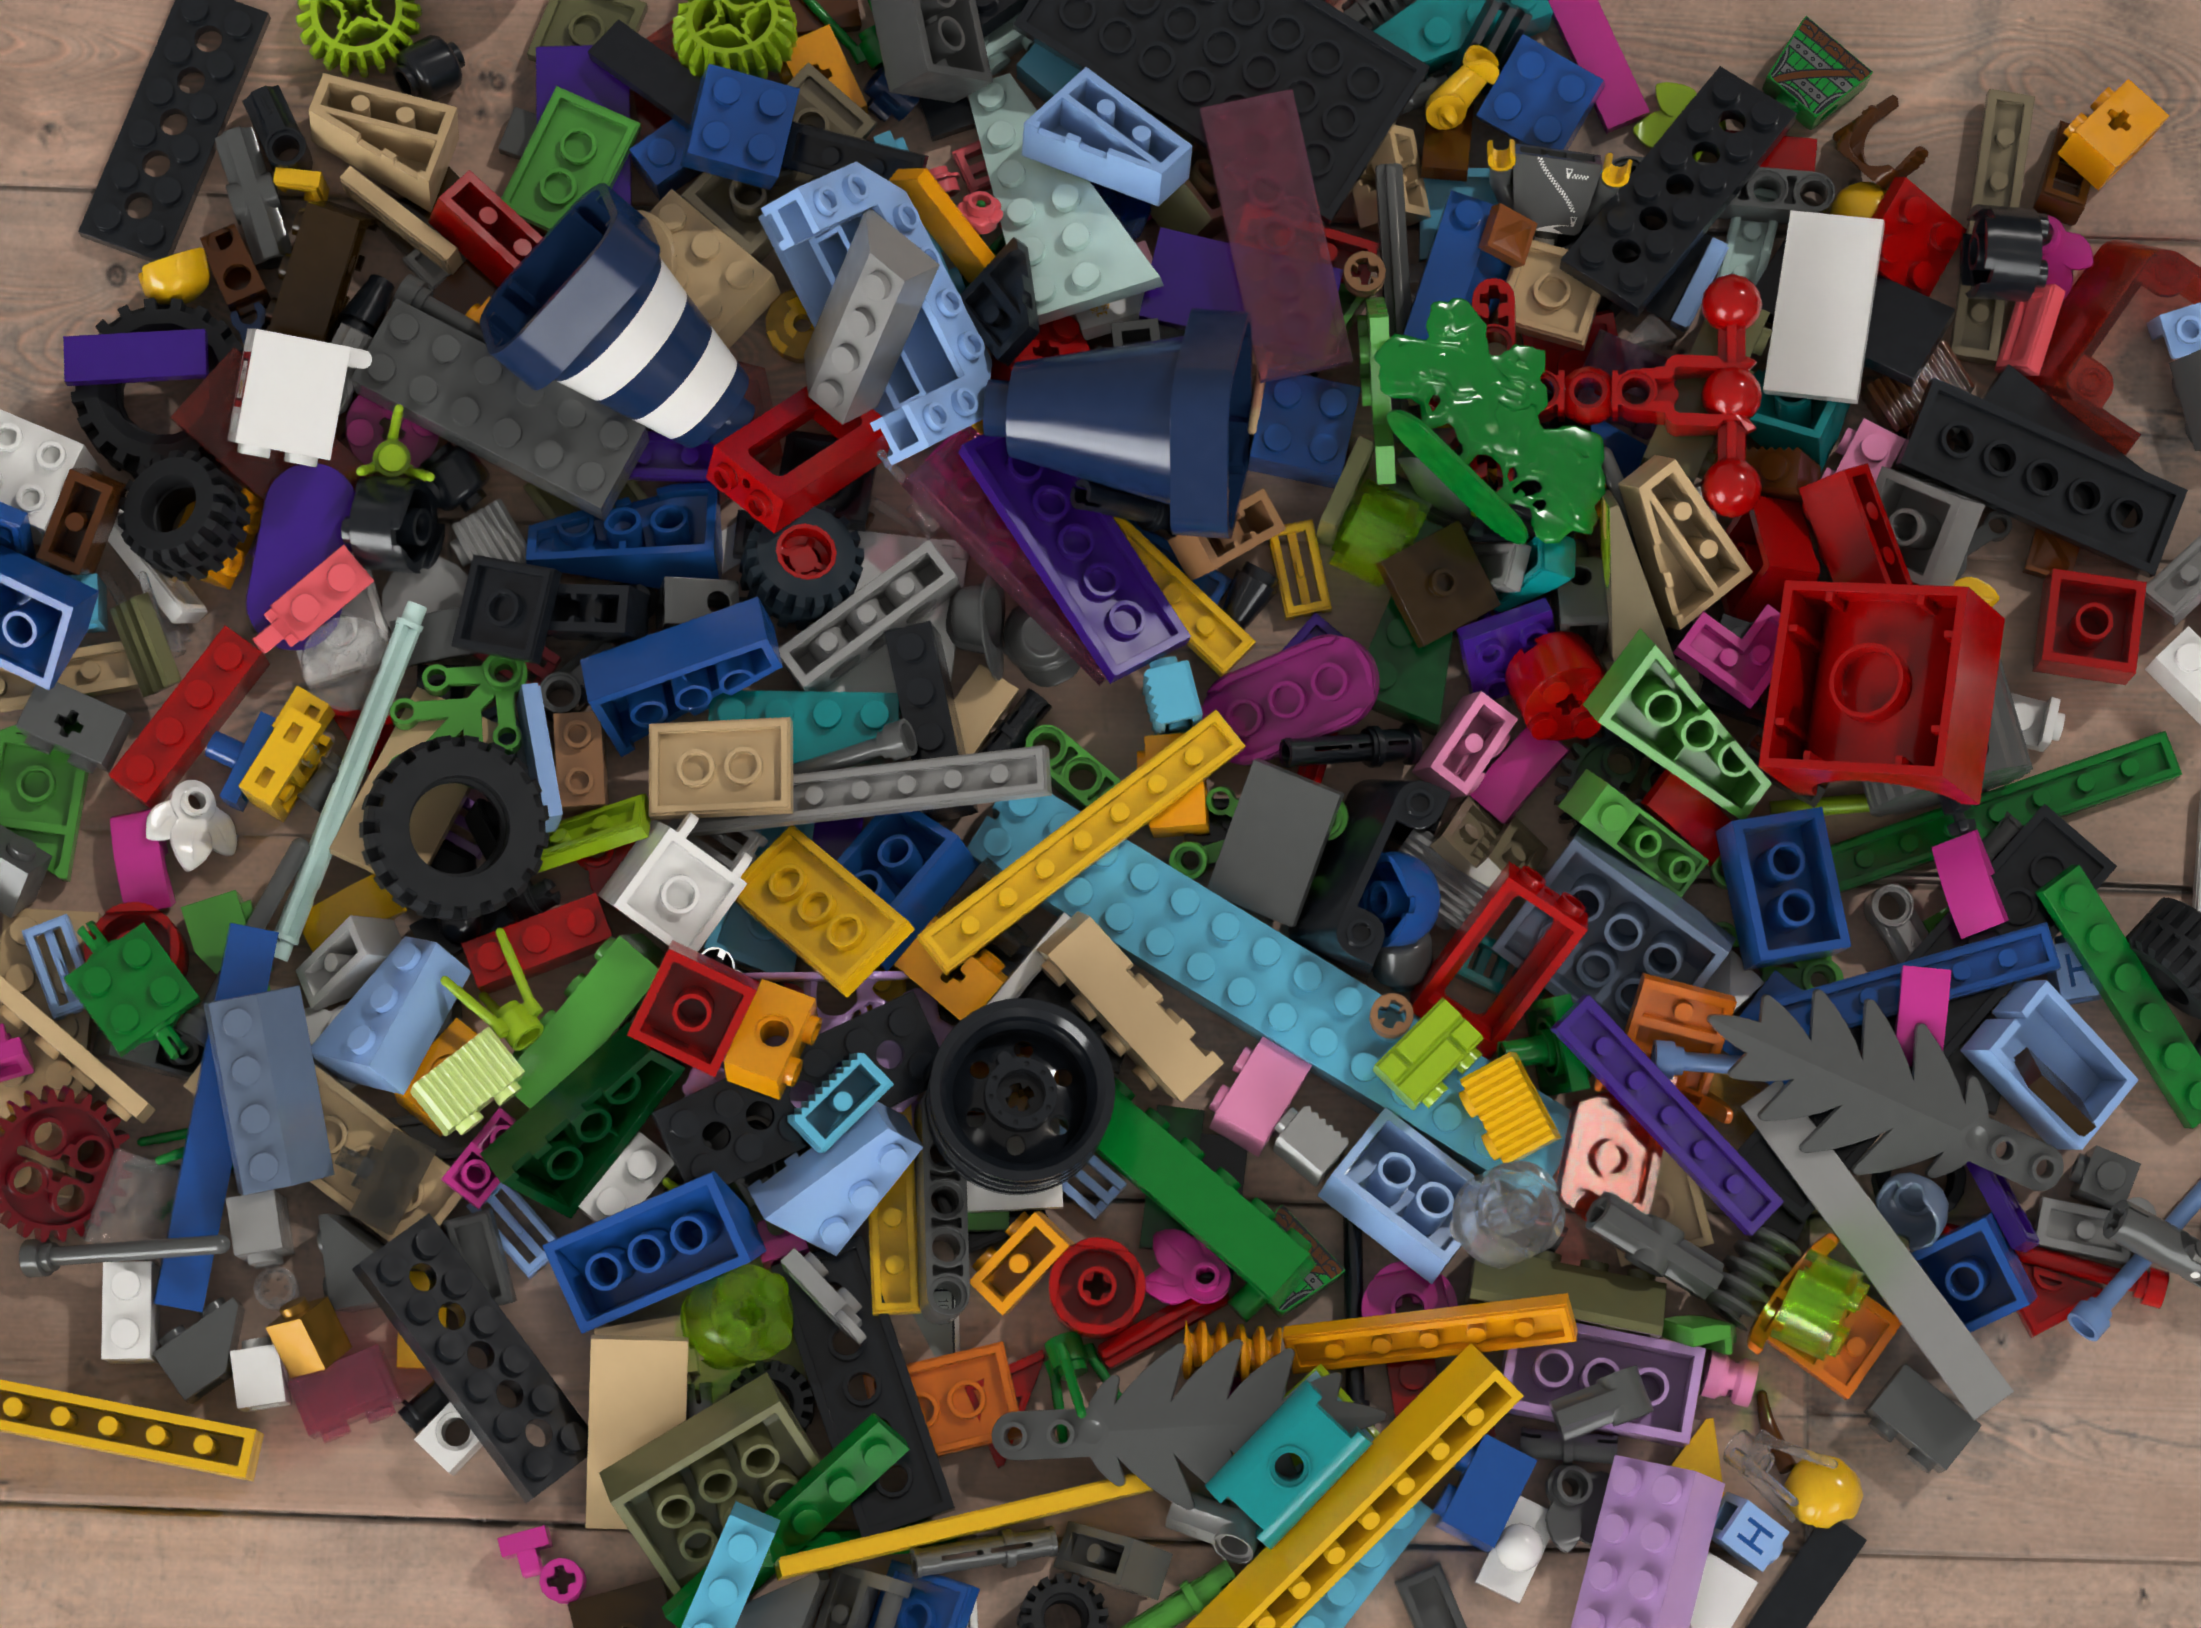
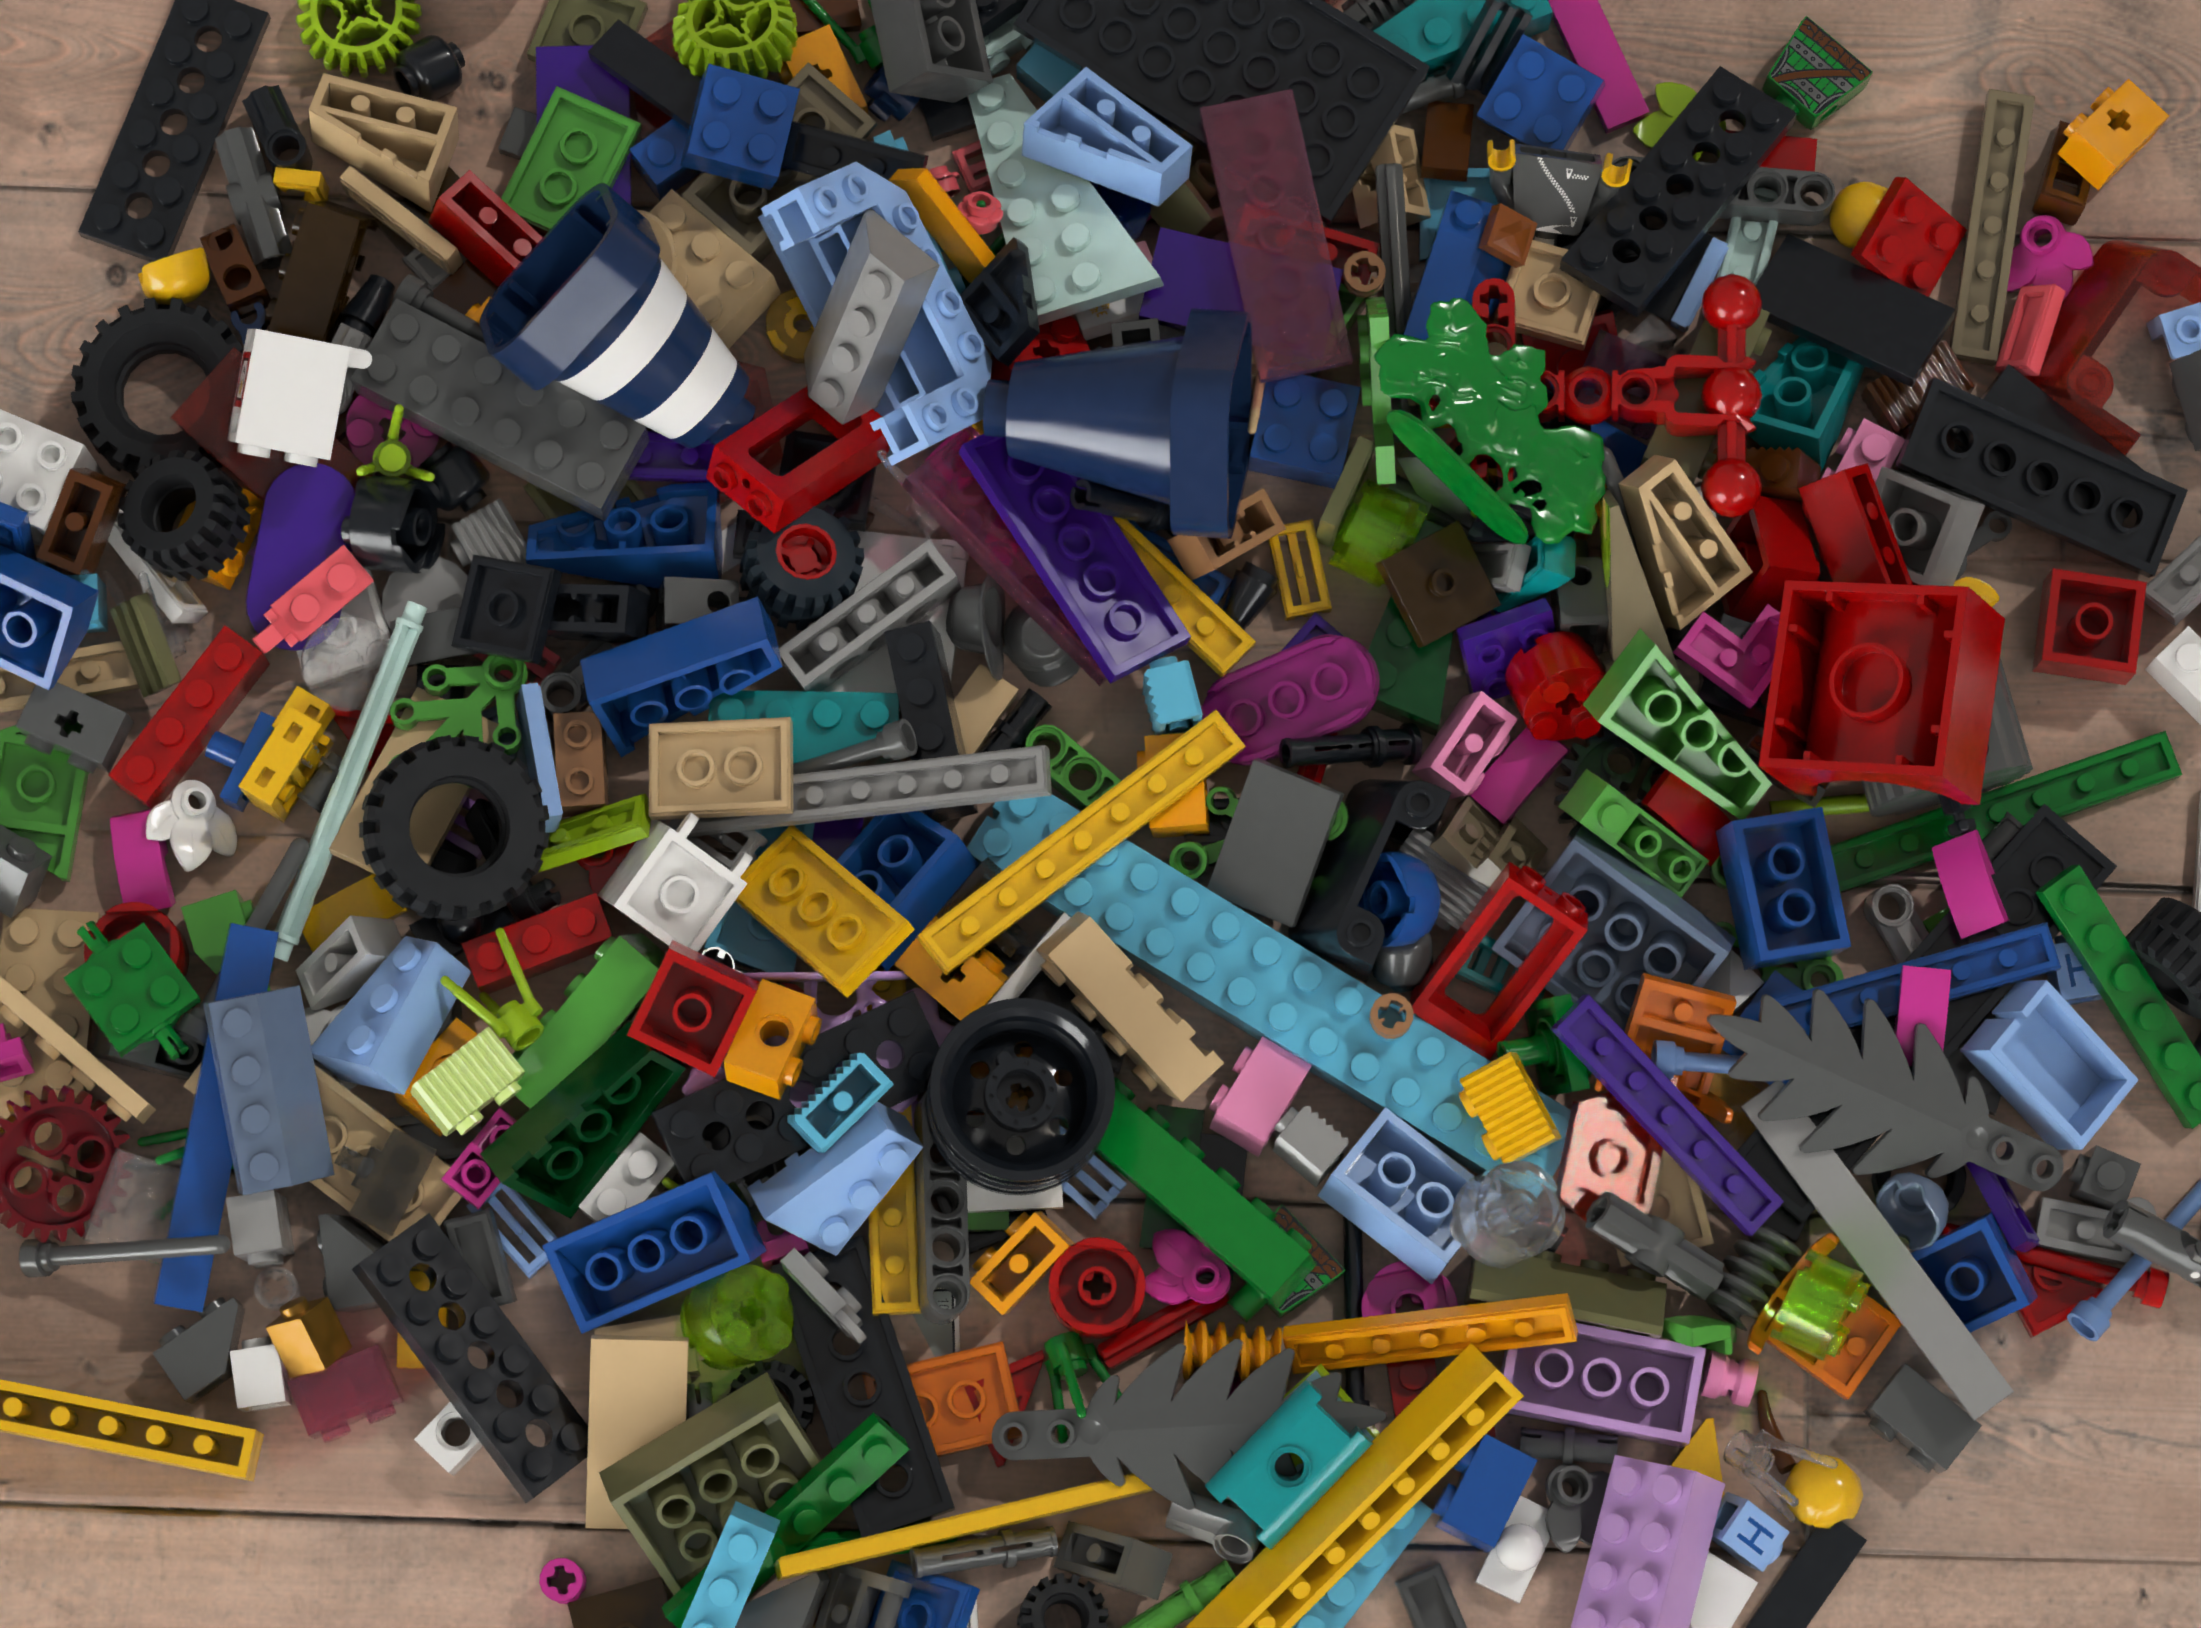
light blue tile [22,914,85,1021] -> none
dark purple tile [63,329,209,386] -> none
white brick [101,1261,160,1364] -> none
black pin [397,1380,450,1434] -> none
dark pink tile [497,1525,553,1579] -> none
lime brick [1373,997,1484,1111] -> none
yellow piece [1425,45,1499,130] -> none
dark grey piece [1549,1365,1654,1441] -> none
white tile [1763,210,1885,404] -> none
reddish brown helmet [1832,95,1928,191] -> none
black brick [1960,204,2049,302] -> none
white bracket [2011,693,2065,752] -> none
dark brown tile [2014,1047,2096,1137] -> none
dark orange tile [2022,528,2080,578] -> none

